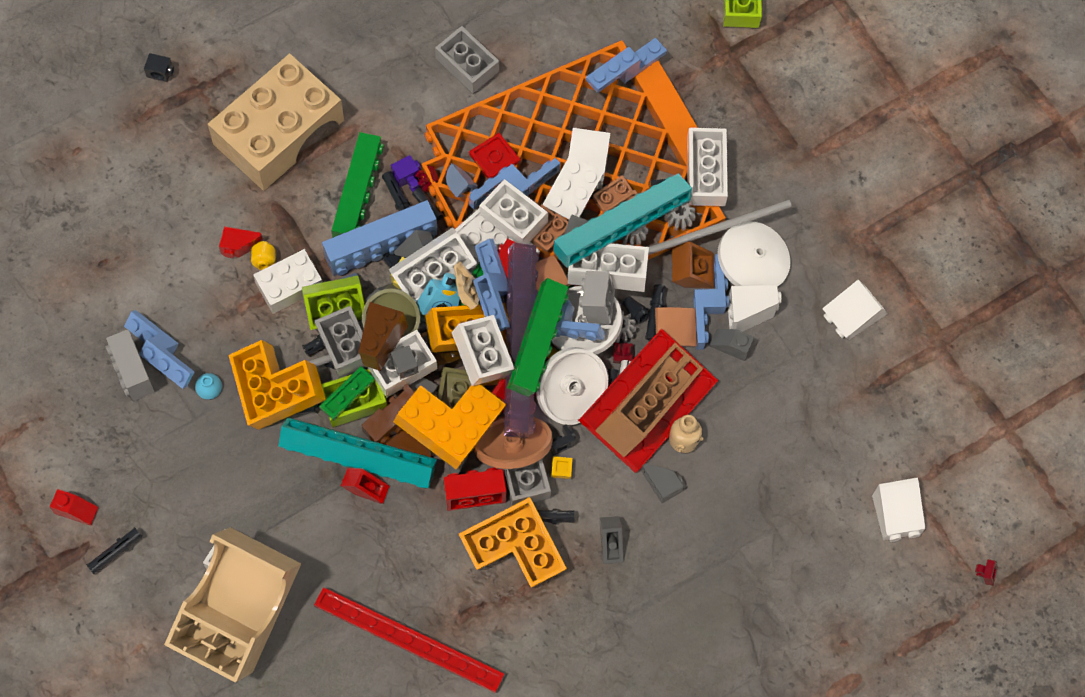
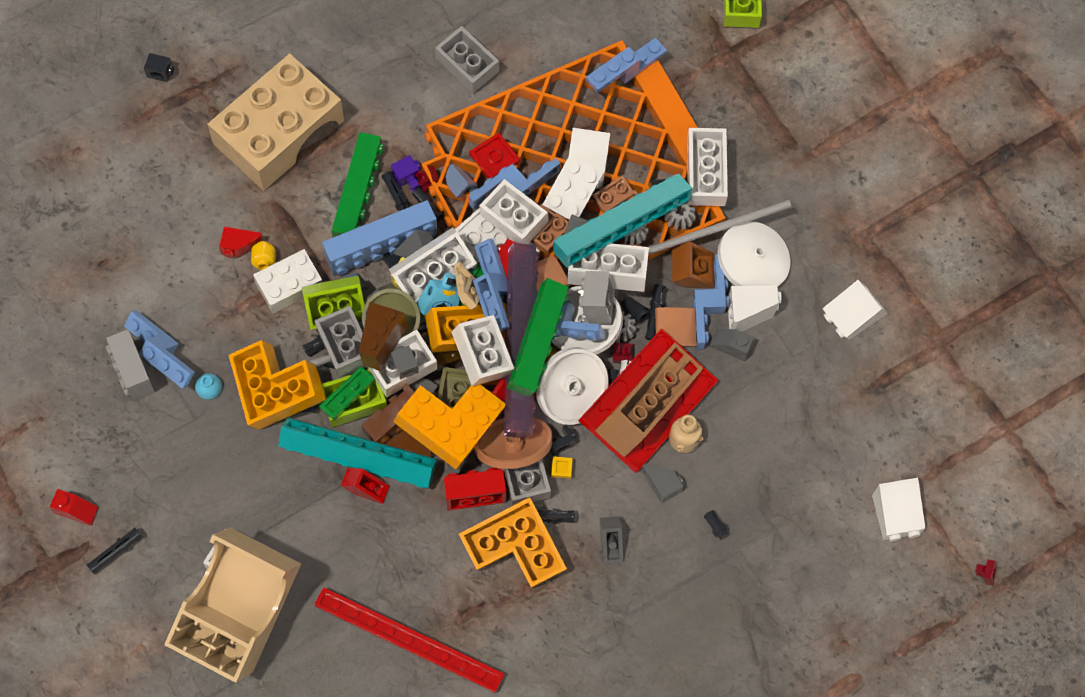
none -> black animal [704,510,729,540]

